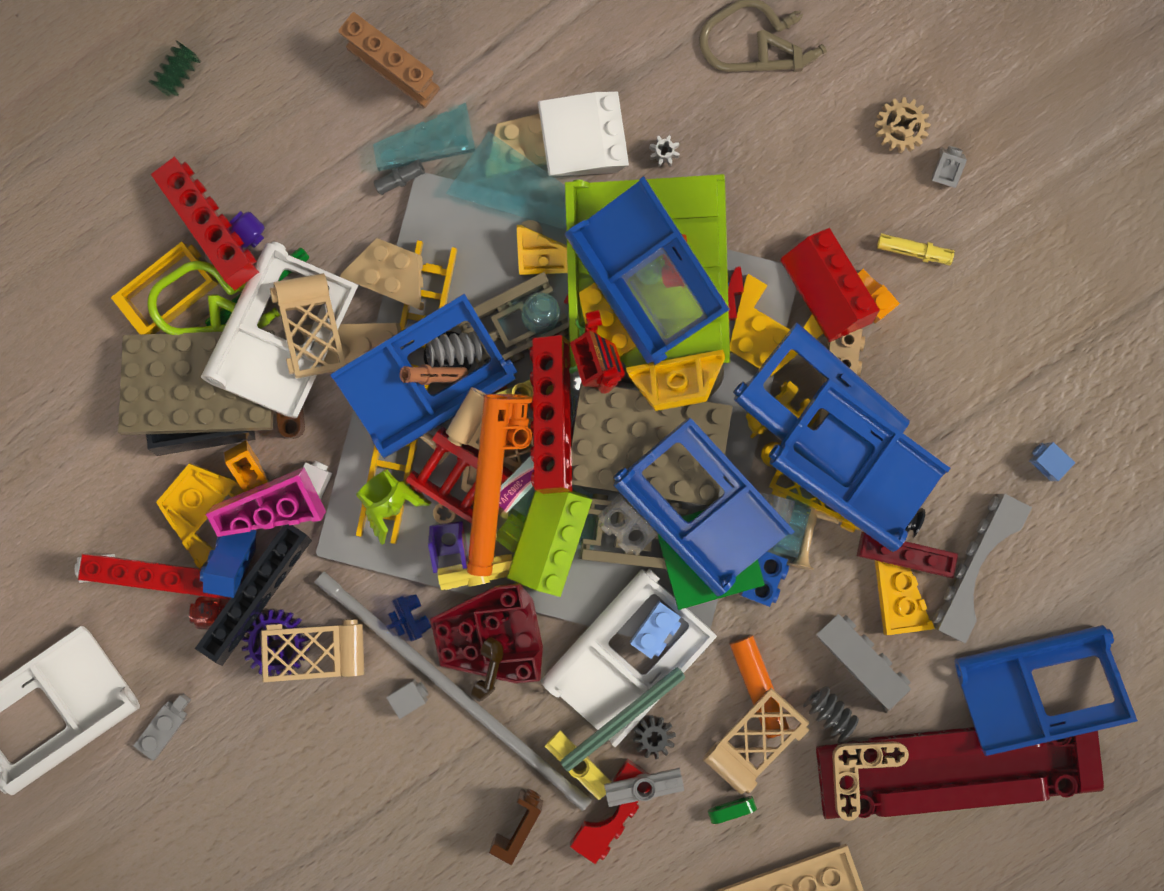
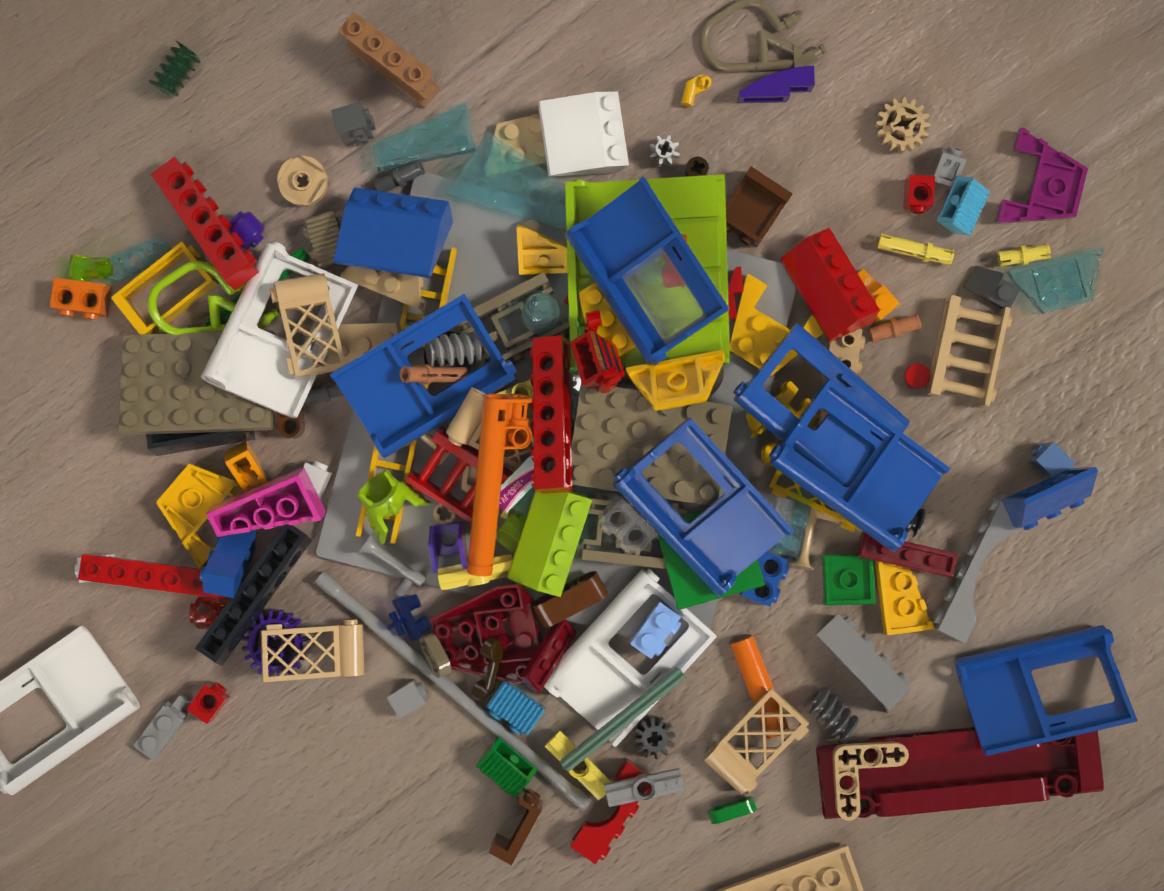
none -> orange brick [50,278,111,320]
none -> clear neon green piece [68,255,114,282]
none -> clear light blue beam [100,238,171,282]
none -> red brick [186,682,231,724]
none -> tan plate [277,156,329,207]
none -> dark tan brick [303,211,341,270]
none -> dark grey pin [303,382,344,406]
none -> dark grey brick [331,102,376,146]
none -> blue slope [334,188,453,278]
none -> light grey piece [358,533,426,597]
none -> dark tan beam [420,633,451,678]
none -> green brick [476,737,538,798]
none -> dark azure brick [486,681,546,735]
none -> dark red tile [520,619,577,693]
none -> reddish brown beam [532,571,608,628]
none -> yellow arm [681,74,712,107]
none -> dark brown bush [685,156,709,177]
none -> reddish brown panel [726,166,793,247]
none -> dark purple slope [737,66,815,103]
none -> green plate [822,554,876,606]
none -> nougat pin [868,314,922,343]
none -> red brick [903,174,935,214]
none -> red tile [904,363,931,389]
none -> tan fence [925,295,1012,408]
none -> medium azure brick [936,175,990,236]
none -> dark grey slope [963,266,1021,309]
none -> magenta wing [995,128,1088,224]
none -> light yellow pin [997,243,1051,267]
none -> blue slope [1002,467,1098,530]
none -> clear light blue wing [1007,247,1104,314]

